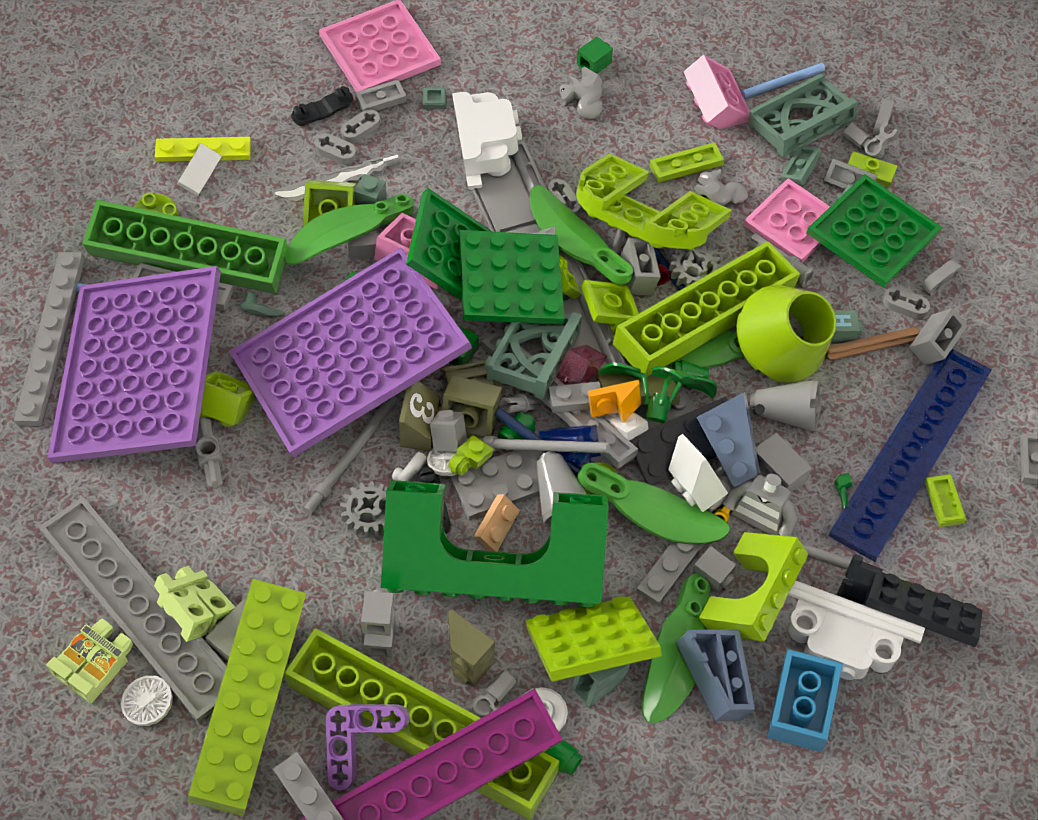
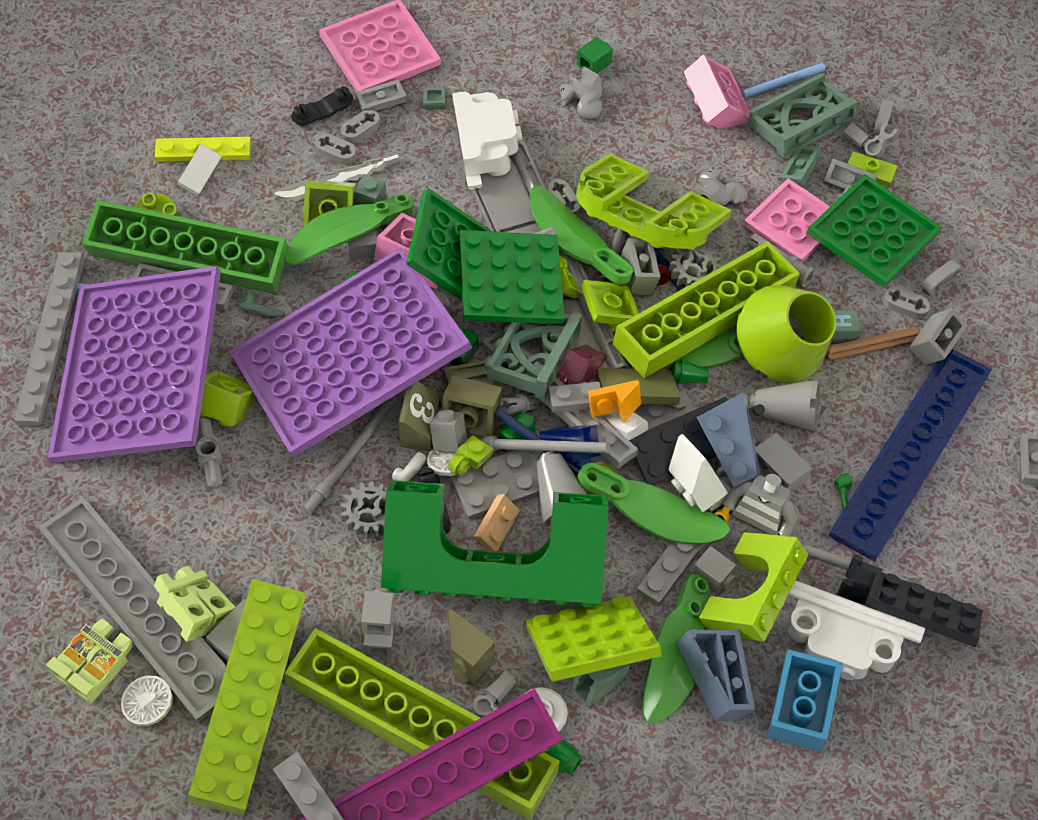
medium lavender beam [326,704,409,790] -> none
green plant [598,363,718,423] -> none
lime plate [649,142,724,183] -> none
lime plate [924,474,967,528] -> none

